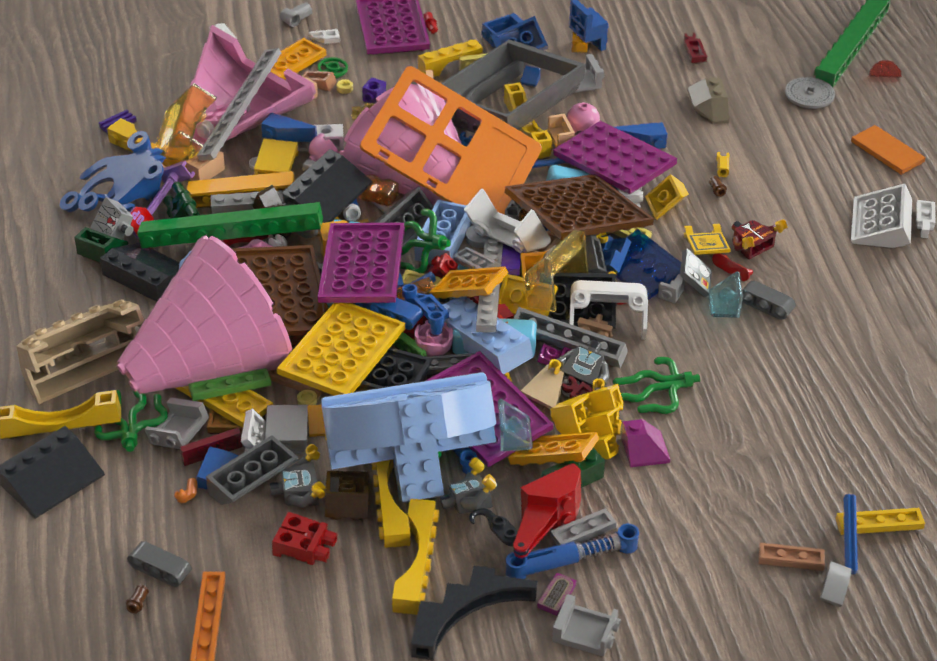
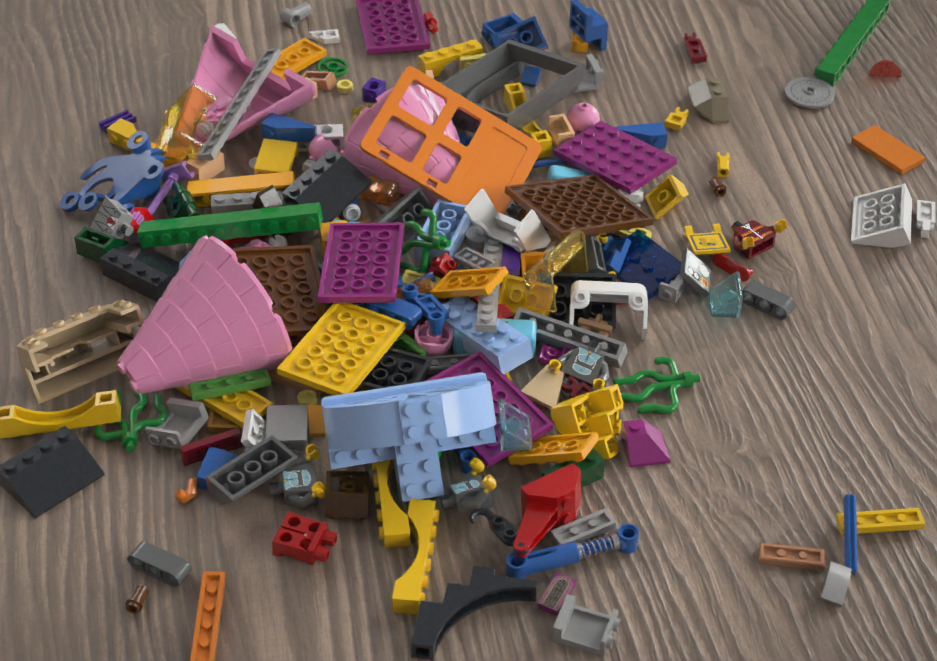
none -> yellow plate [665,107,688,131]

